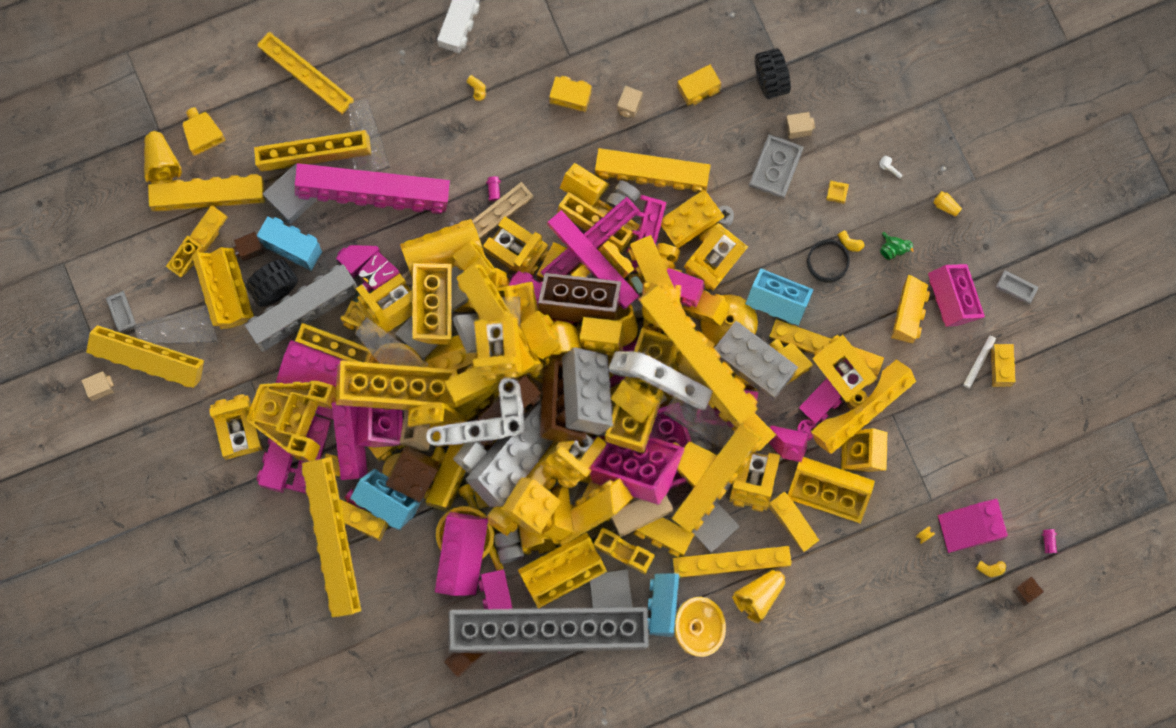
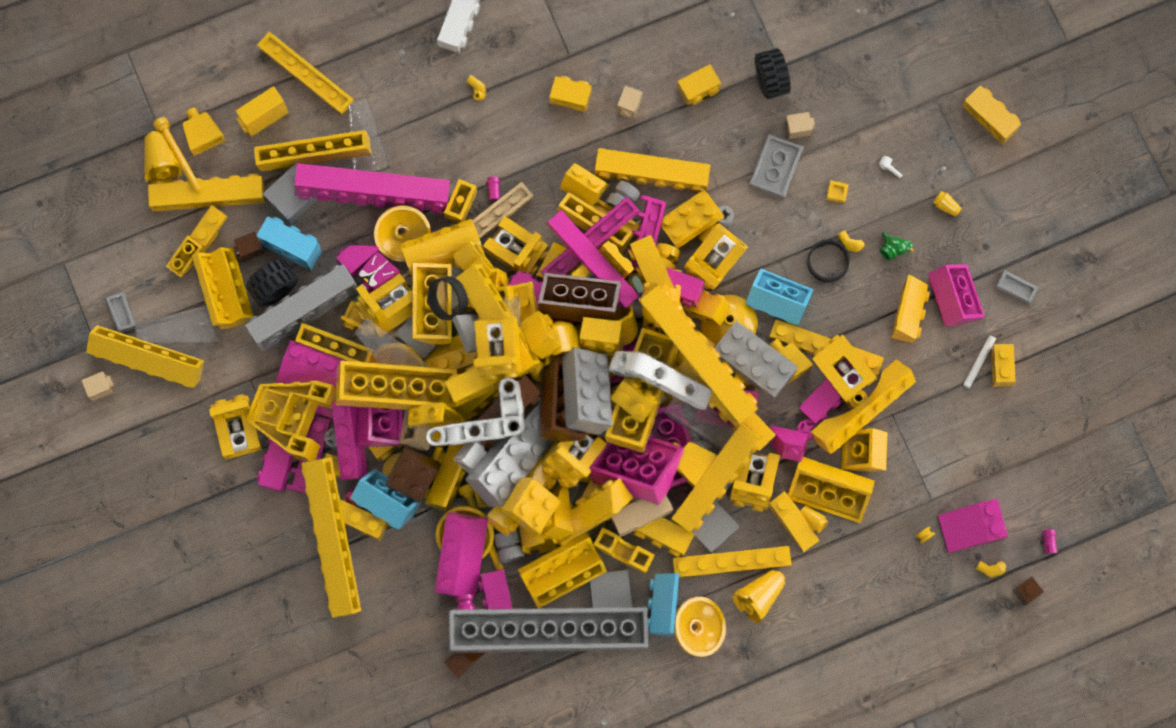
none -> yellow piece [153,117,200,191]
none -> yellow brick [236,86,289,137]
none -> light grey wheel [325,428,337,450]
none -> yellow dish [374,205,431,262]
none -> black tyre [427,276,468,321]
none -> yellow brick [444,179,477,224]
none -> dark pink wheel [455,594,476,610]
none -> yellow cone [800,505,828,533]
none -> yellow brick [962,85,1021,144]

